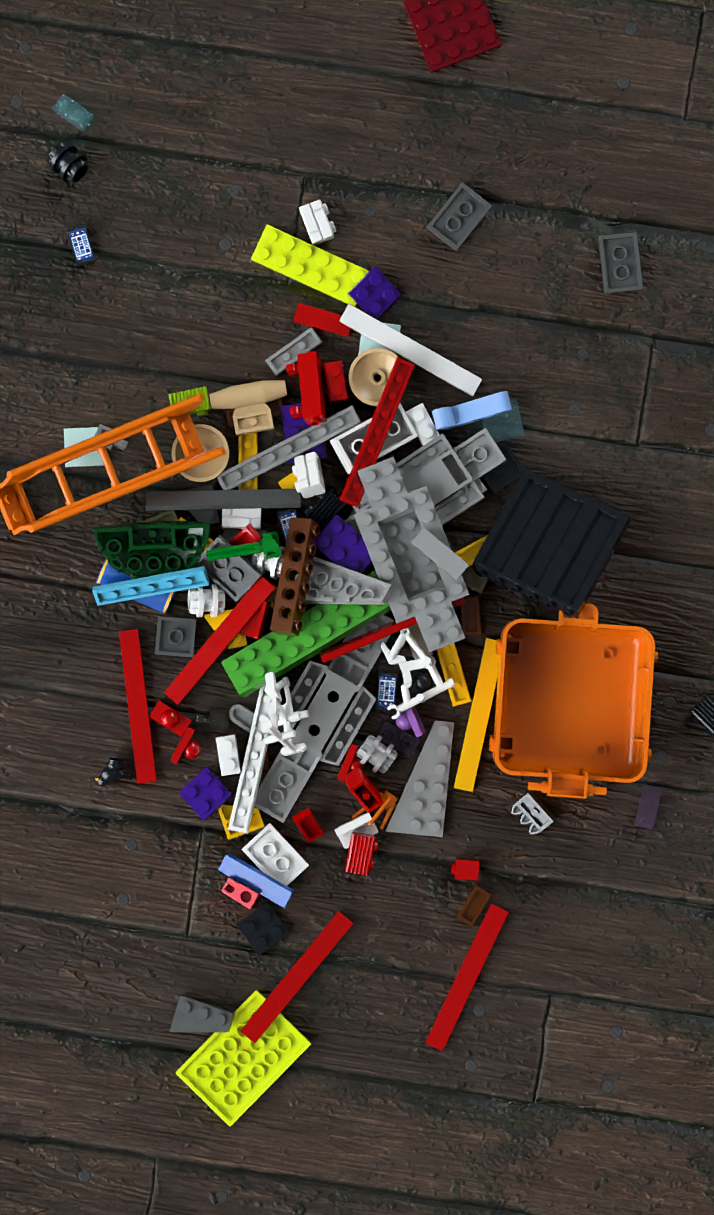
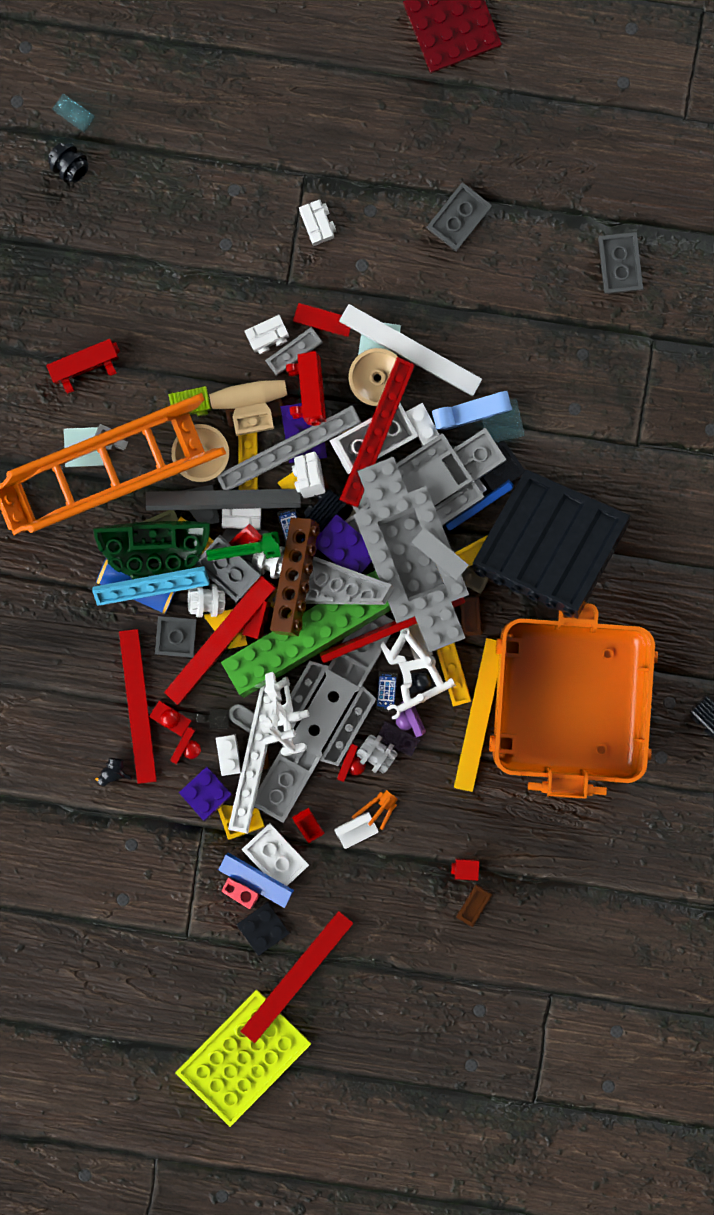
tile [67,224,96,266] -> none
dark grey wing [169,995,235,1032] -> none
neon yellow plate [251,225,368,307] -> none
red brick [324,361,348,404] -> none
red brick [344,767,383,813] -> none
red brick [345,831,378,876] -> none
dark purple plate [347,266,401,319] -> none
light grey wing [385,721,454,837] -> none
red tile [425,903,509,1051] -> none
plate [511,790,556,834] -> none
clear purple slope [634,785,662,830] -> none
none -> red brick [46,339,120,394]
none -> white brick [245,315,289,354]
none -> blue tile [446,479,513,531]

